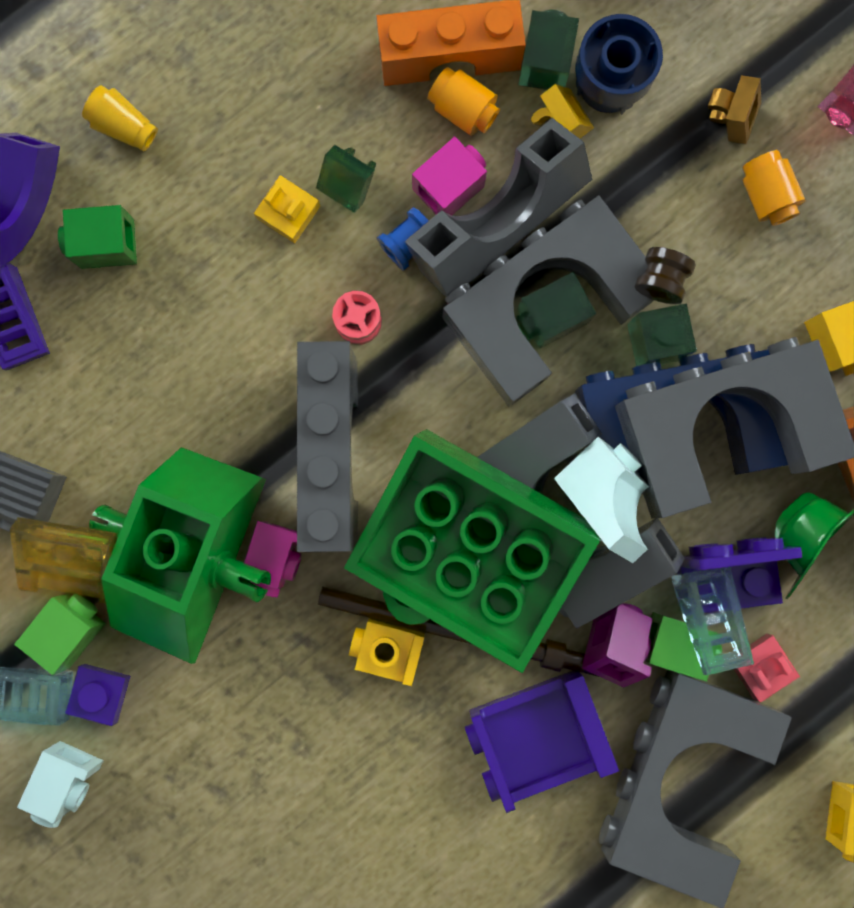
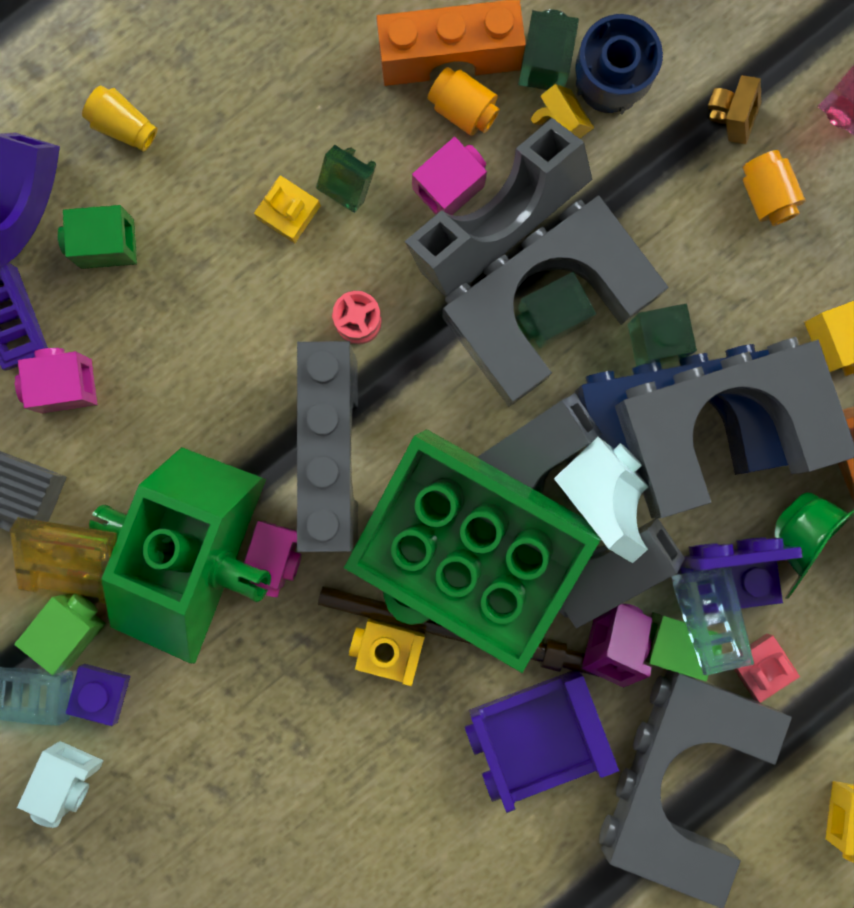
blue bush [377,207,429,271] -> none
dark brown wheel [634,247,696,305] -> none
none -> dark pink brick [15,348,98,414]

